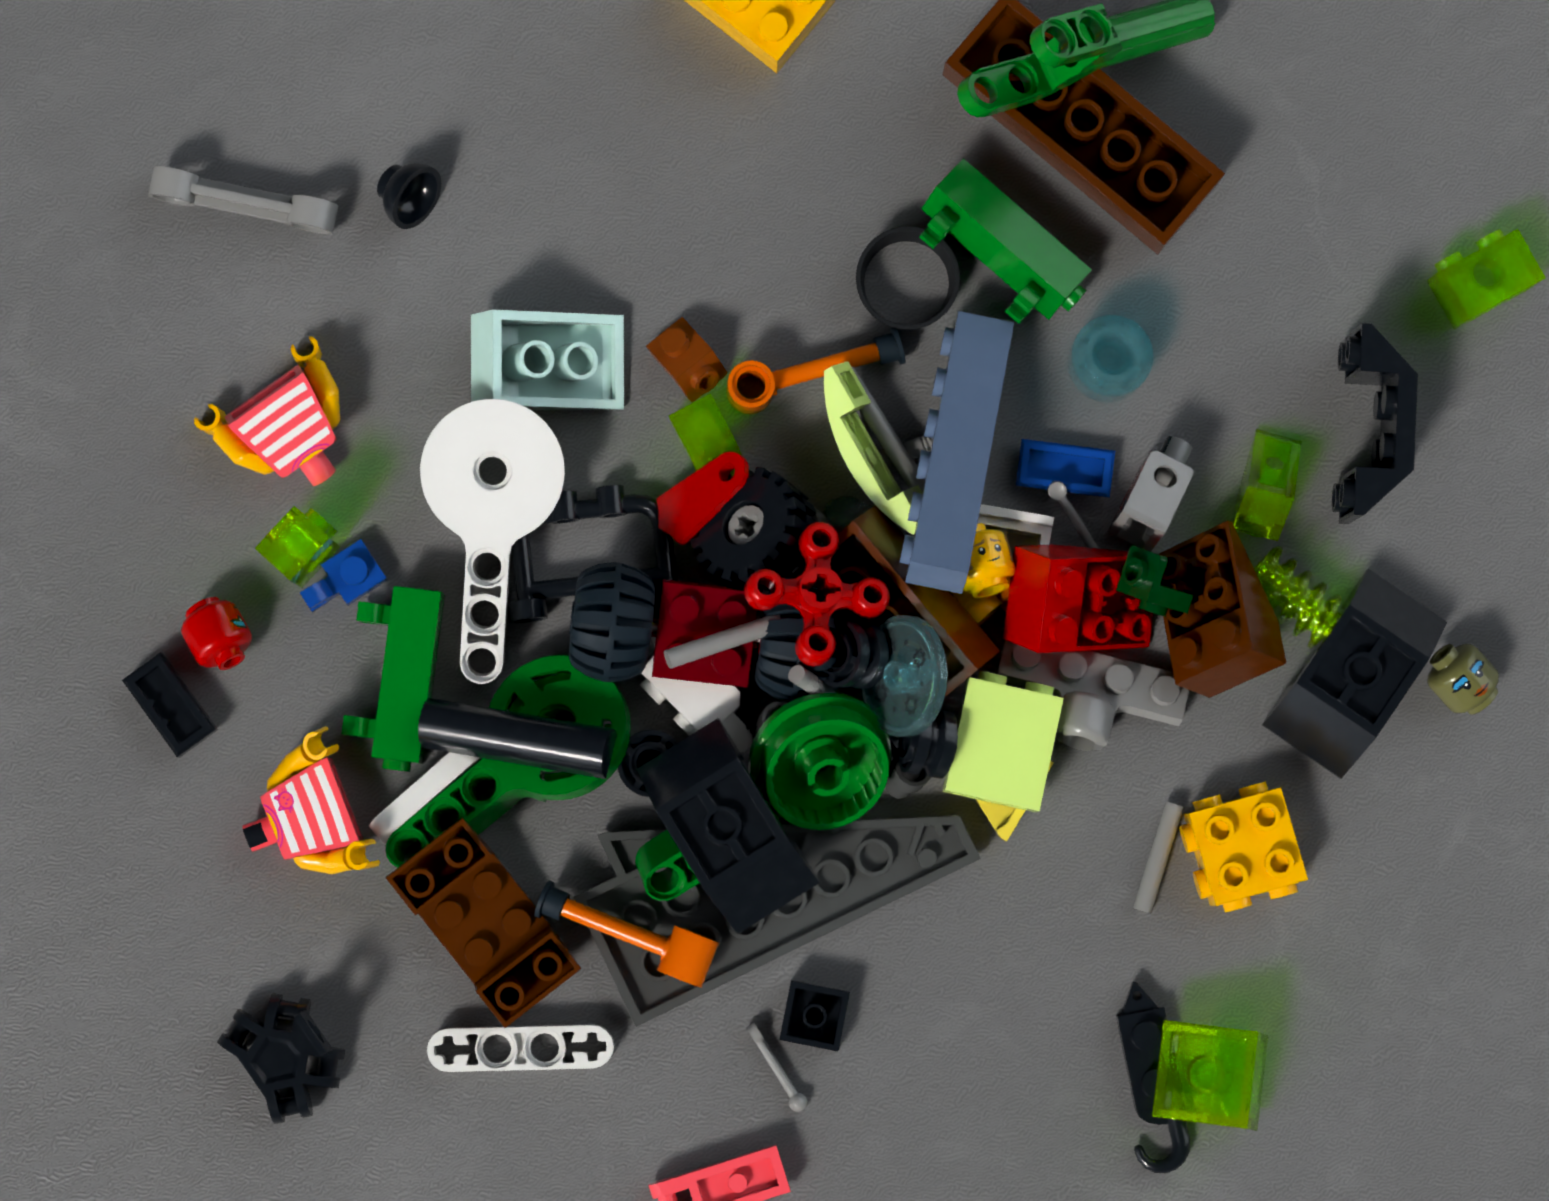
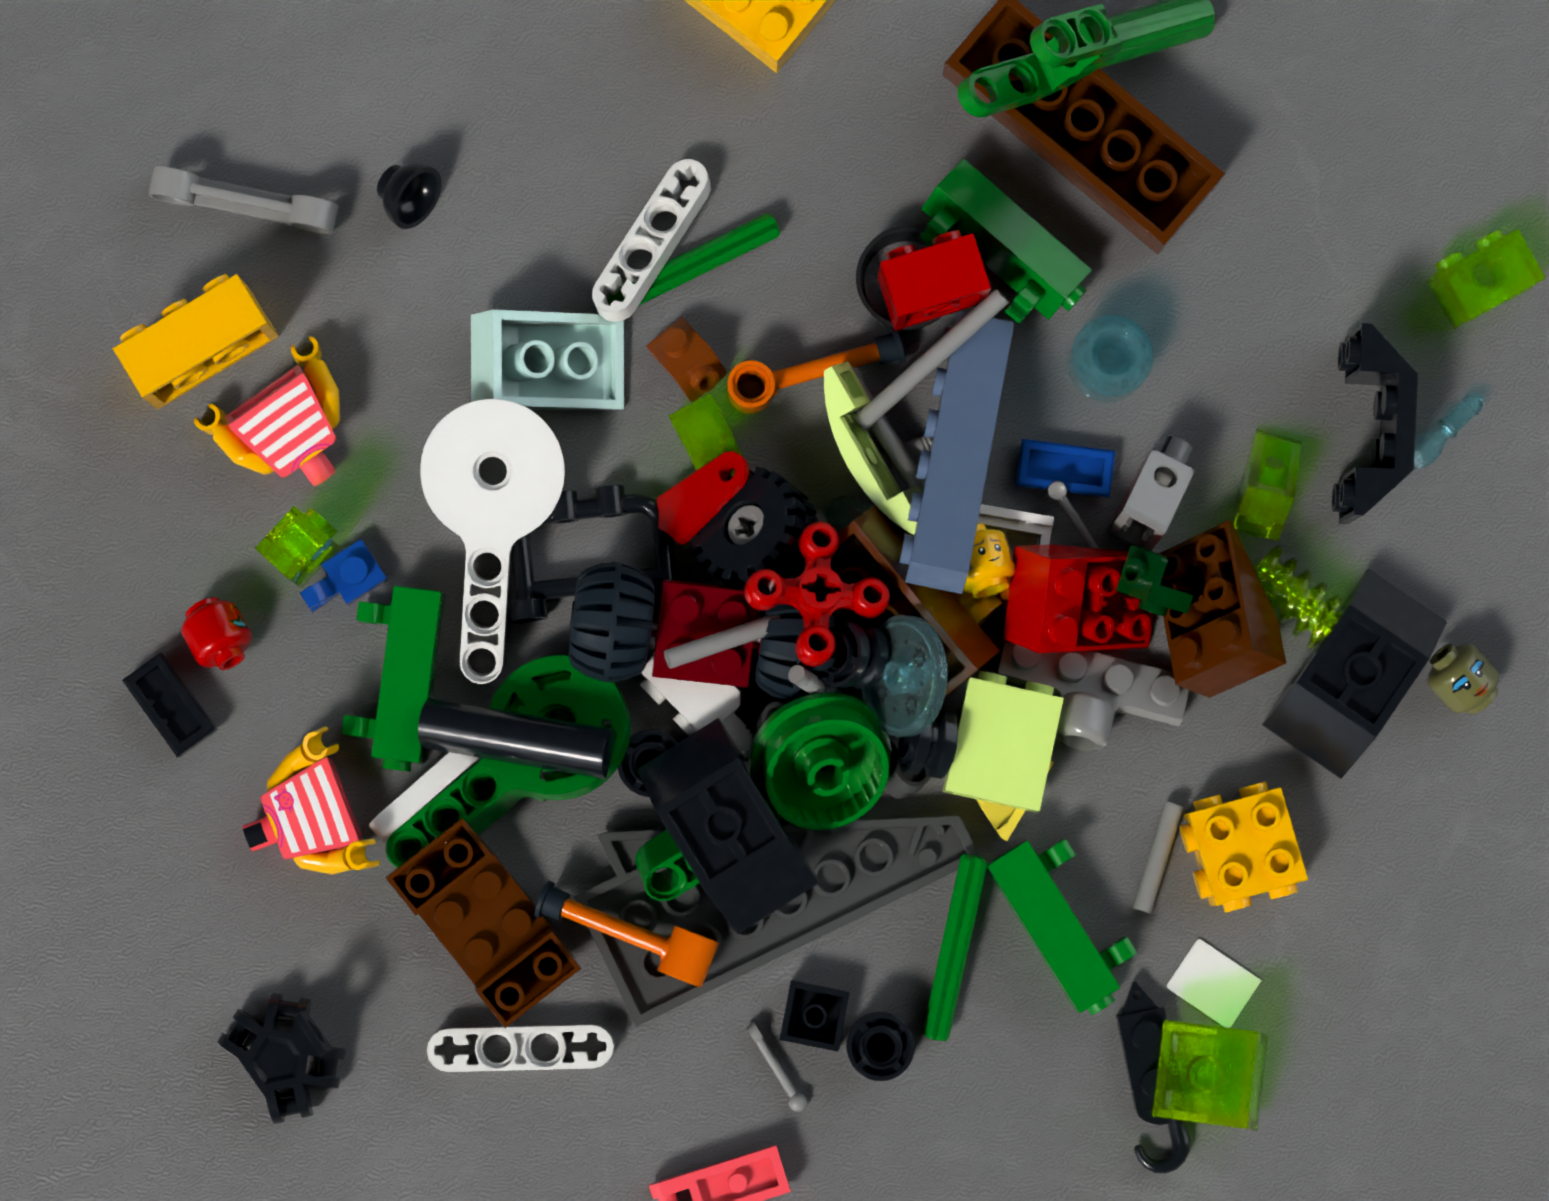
none -> yellow brick [112,274,279,409]
none -> white beam [592,159,711,322]
none -> green axle [606,213,780,305]
none -> black wheel [846,1012,914,1081]
none -> light grey bar [854,289,1009,430]
none -> red brick [877,230,991,331]
none -> green axle [923,854,987,1041]
none -> green brick [986,839,1137,1015]
none -> sticker [1167,939,1262,1030]
none -> clear light blue piece [1414,394,1484,469]

